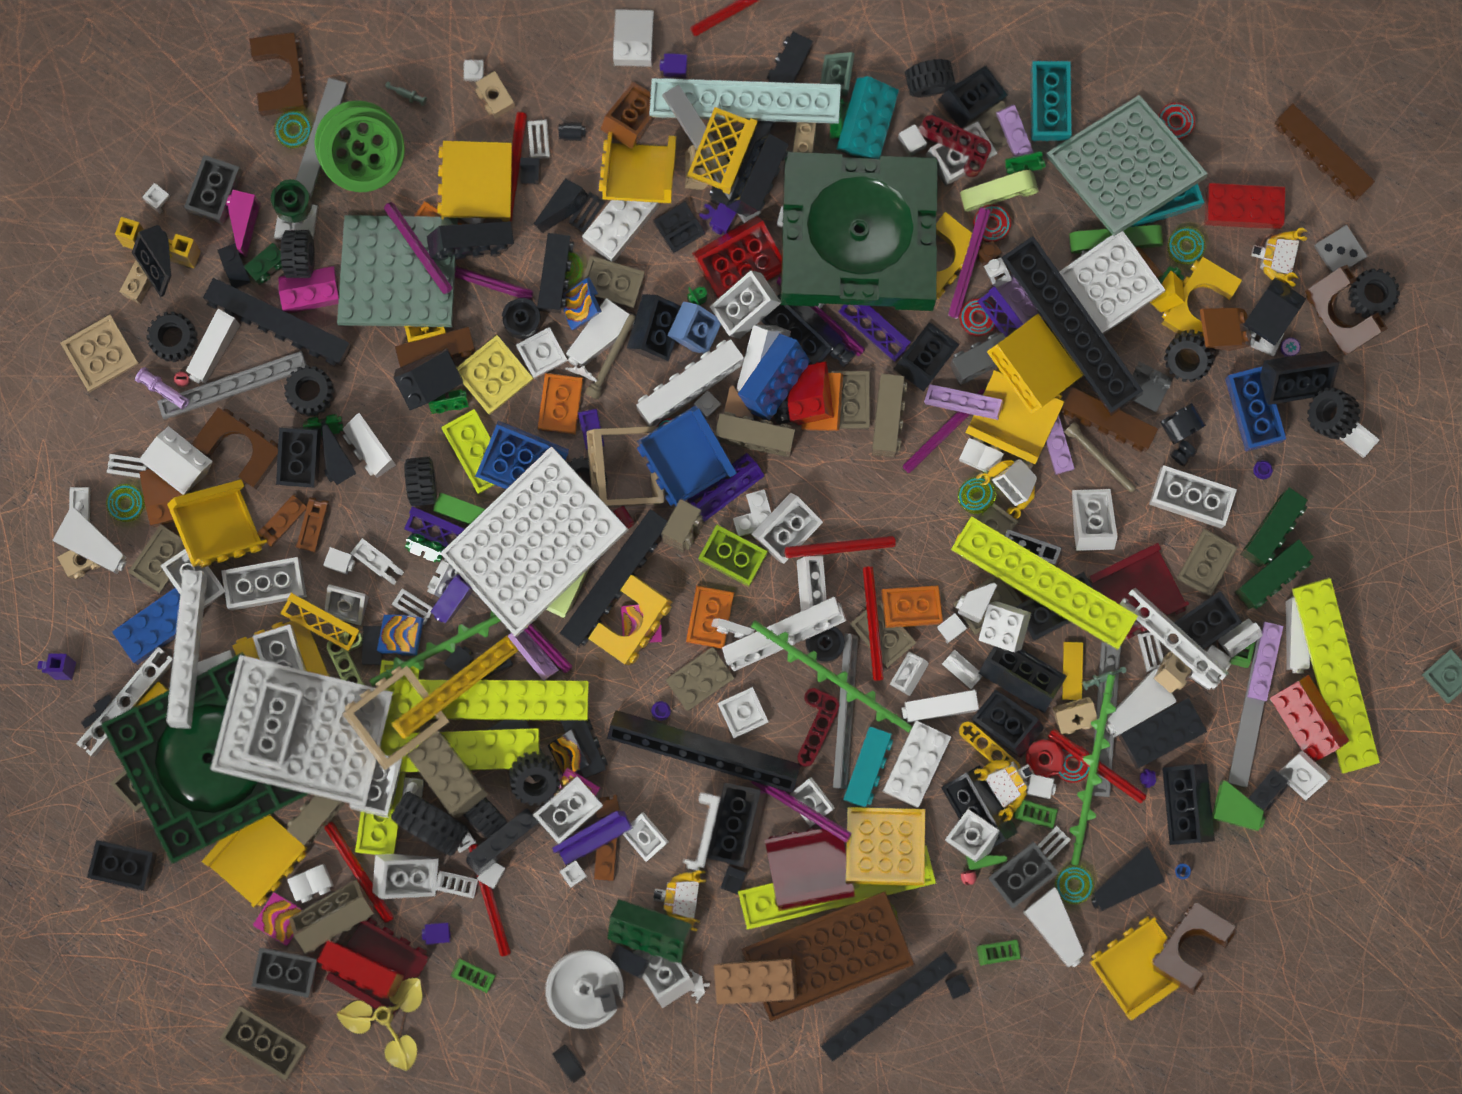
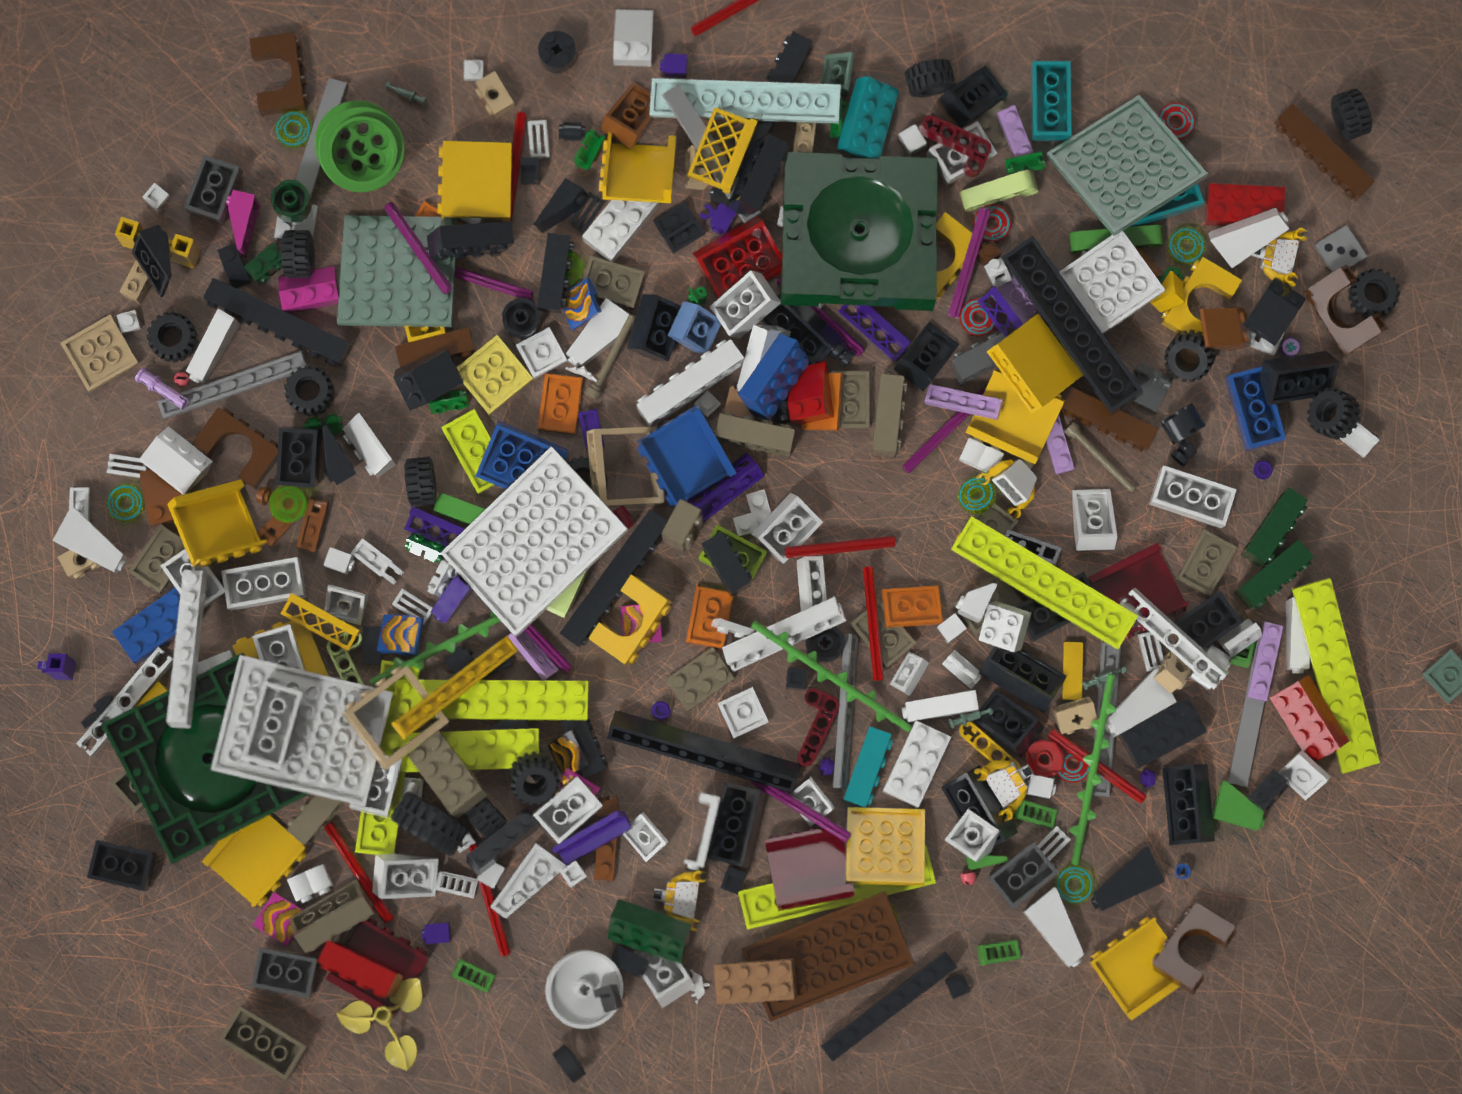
none -> white plate [117,310,141,334]
none -> dark orange plate [256,486,273,506]
none -> clear neon green tile [269,486,307,523]
none -> white wing [490,843,567,918]
none -> black brick [538,31,577,74]
none -> green hinge [573,129,605,170]
none -> black brick [701,532,752,597]
none -> black panel [786,668,807,691]
none -> dark purple plate [818,757,834,776]
none -> sand green piece [949,708,994,729]
none -> white slope [1208,208,1289,268]
none -> black tyre [1331,88,1372,141]

